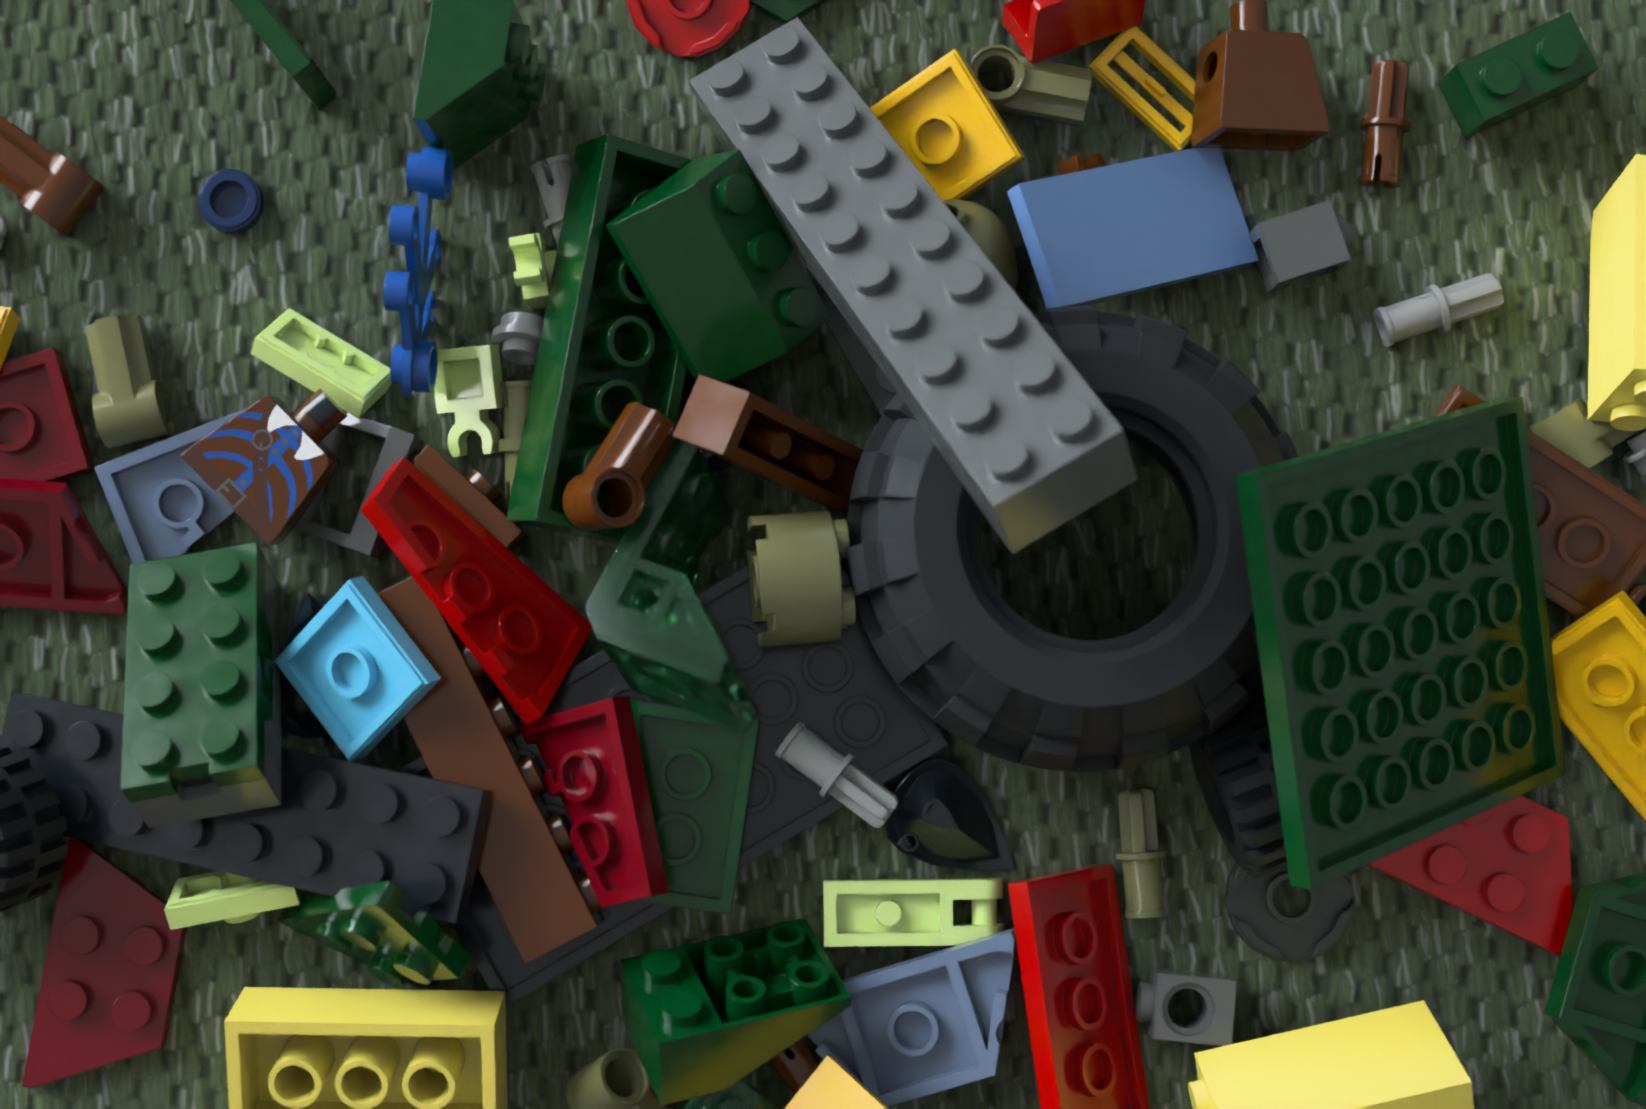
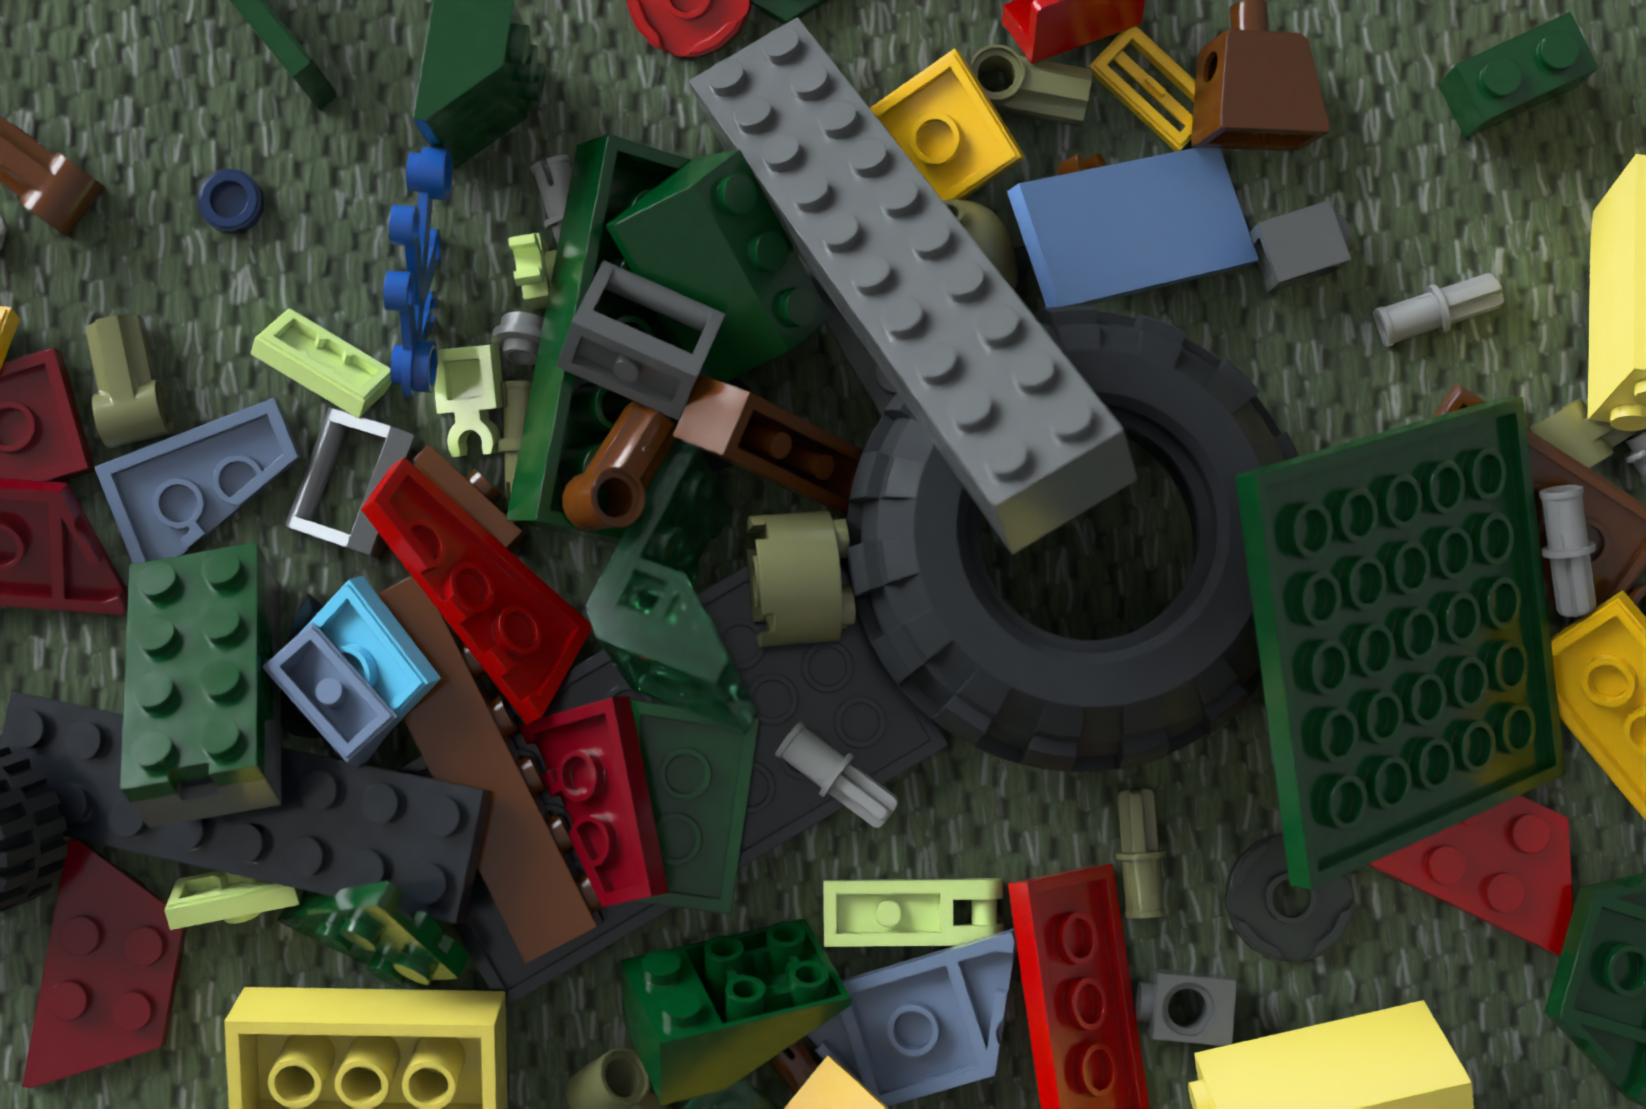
torso [180,388,347,545] -> none
black piece [883,759,1016,871] -> none
black tyre [1189,697,1287,879] -> none
reddish brown axle [1359,60,1411,189] -> none
none -> sand blue slope [262,622,400,769]
none -> dark grey tile [556,260,725,420]
none -> light grey axle [1539,485,1597,617]

